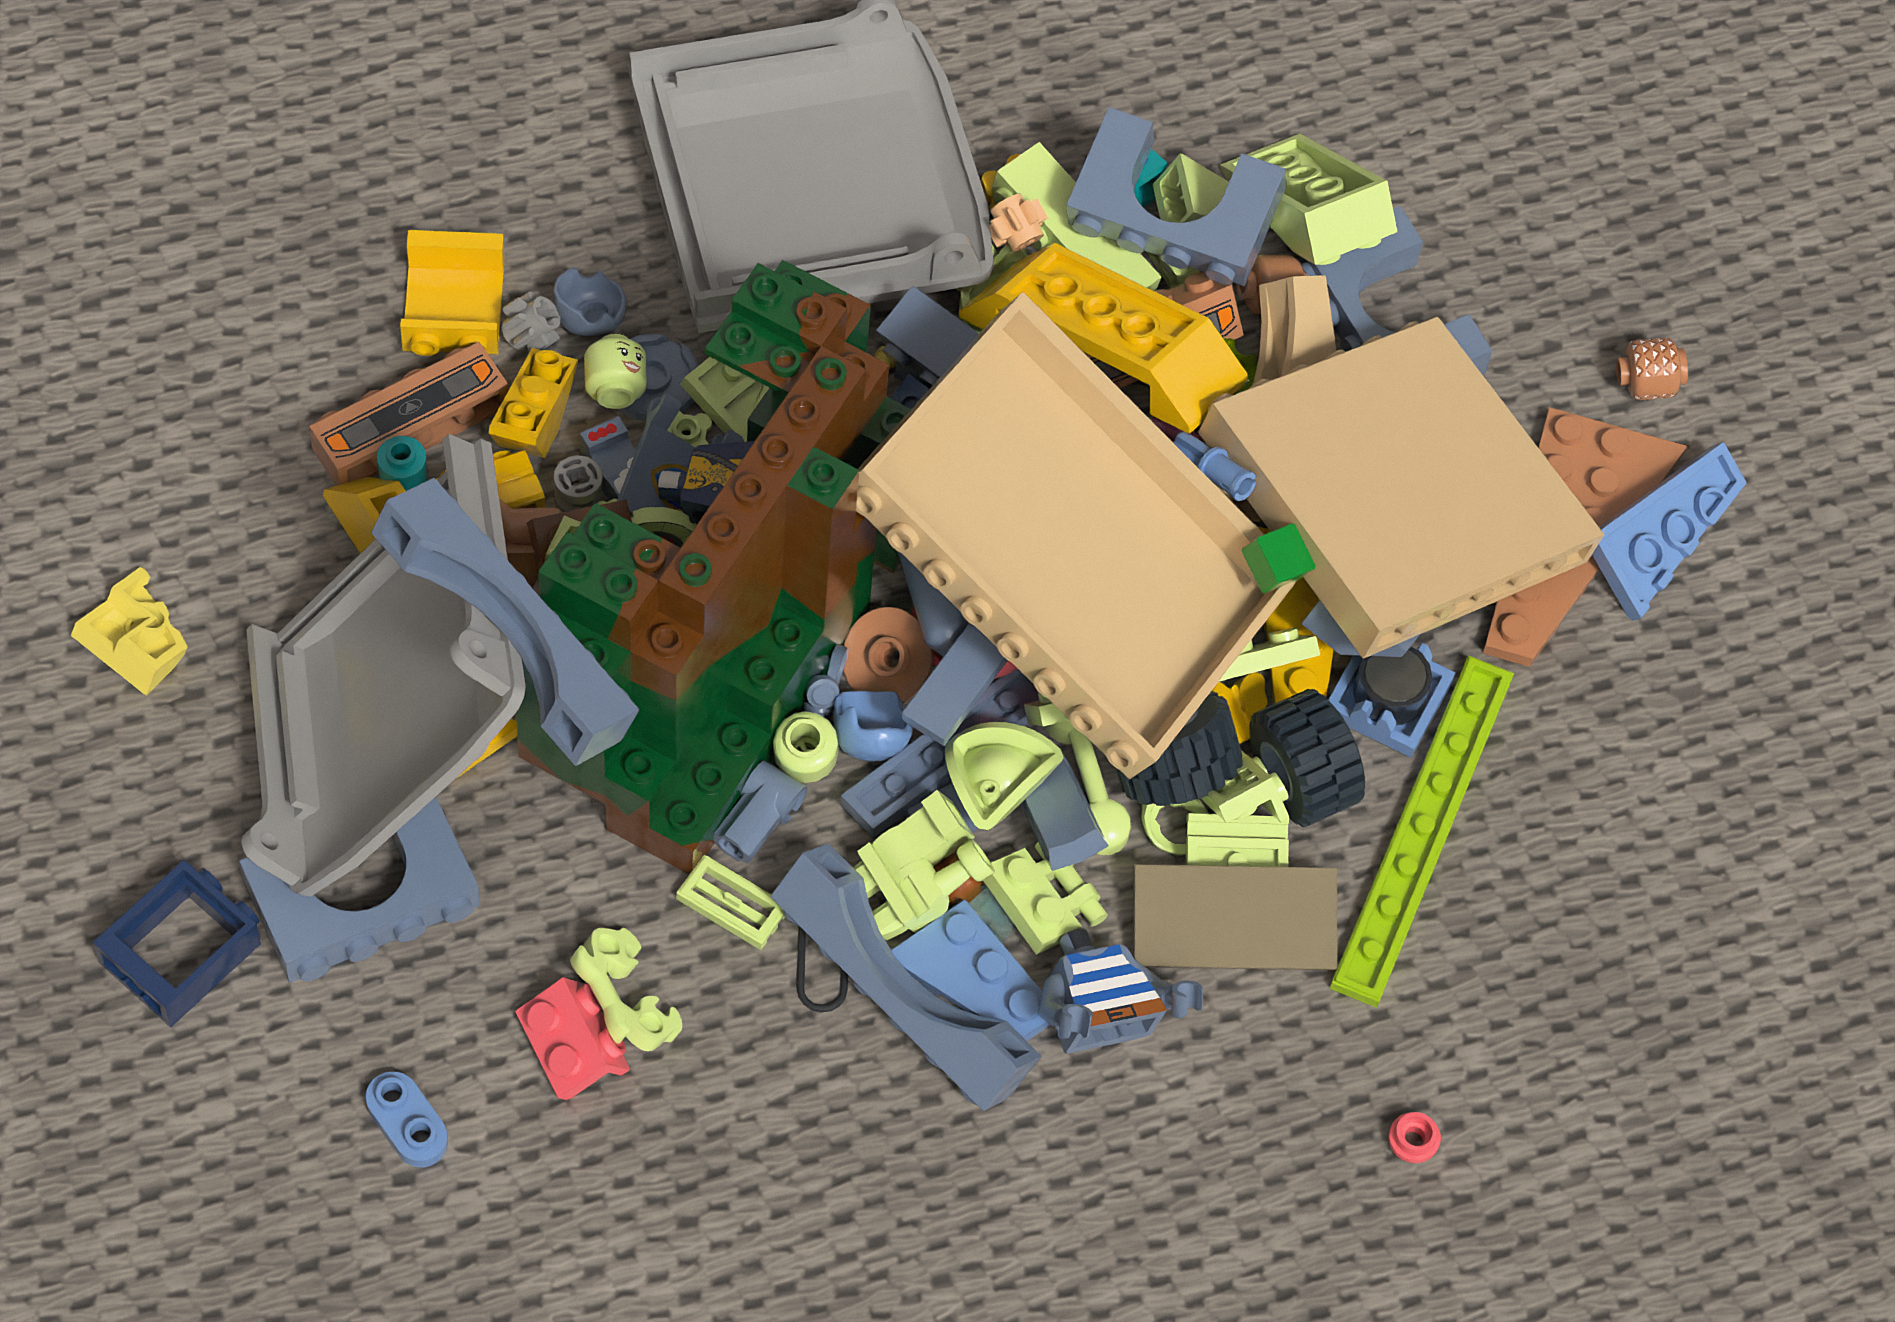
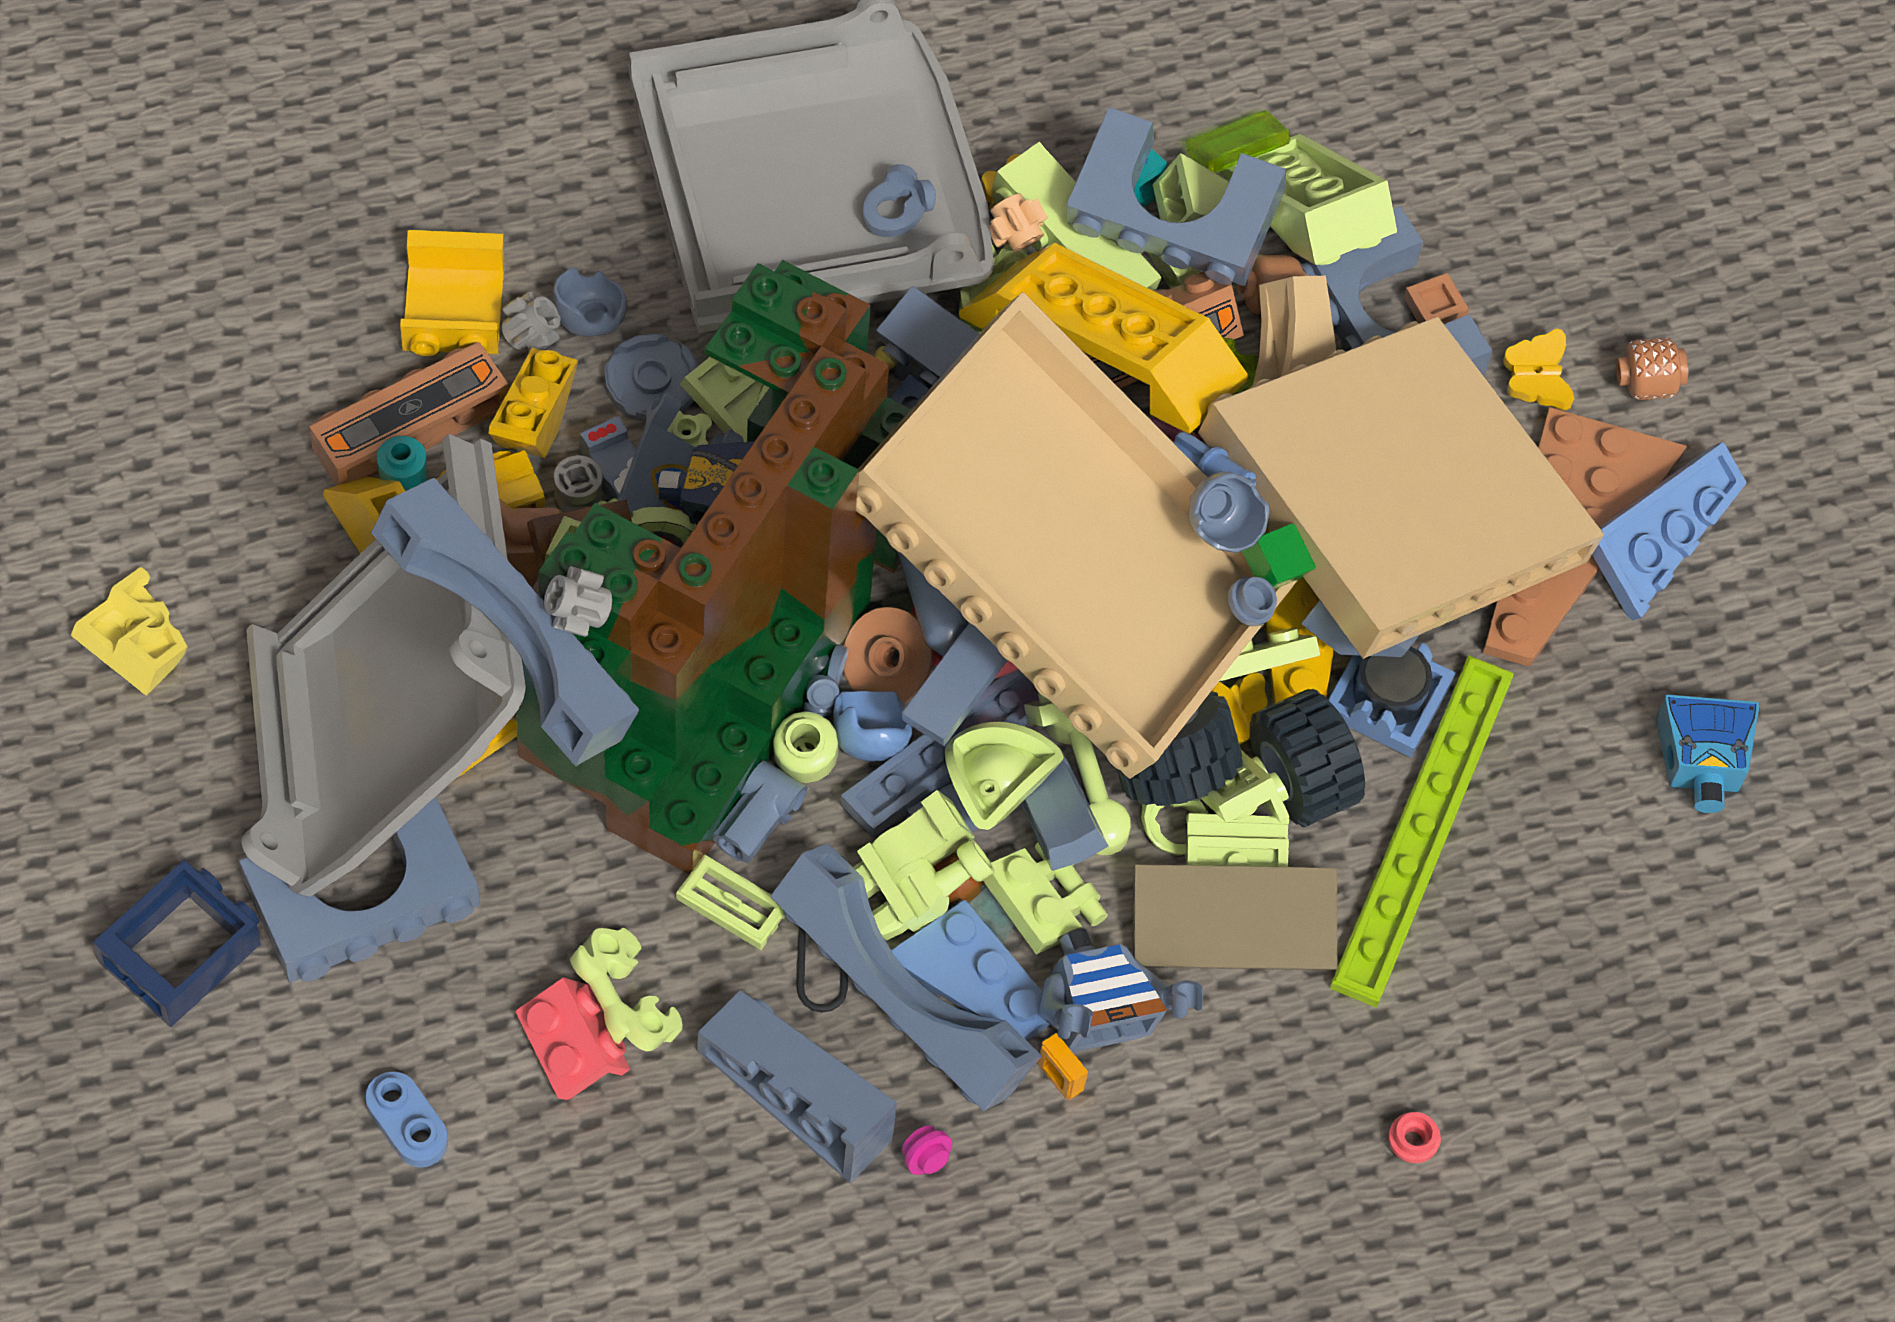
yellowish green head [584,334,647,409] -> none
none -> light grey gear [544,566,612,637]
none -> sand blue wedge [697,990,897,1183]
none -> sand blue piece [863,164,936,237]
none -> dark pink plate [902,1126,952,1175]
none -> light orange tile [1038,1033,1088,1100]
none -> clear neon green tile [1186,110,1290,173]
none -> sand blue hair [1189,471,1270,553]
none -> sand blue plate [1228,577,1277,626]
none -> nougat plate [1404,273,1469,324]
none -> yellow animal [1503,328,1574,410]
none -> torso [1656,695,1759,813]

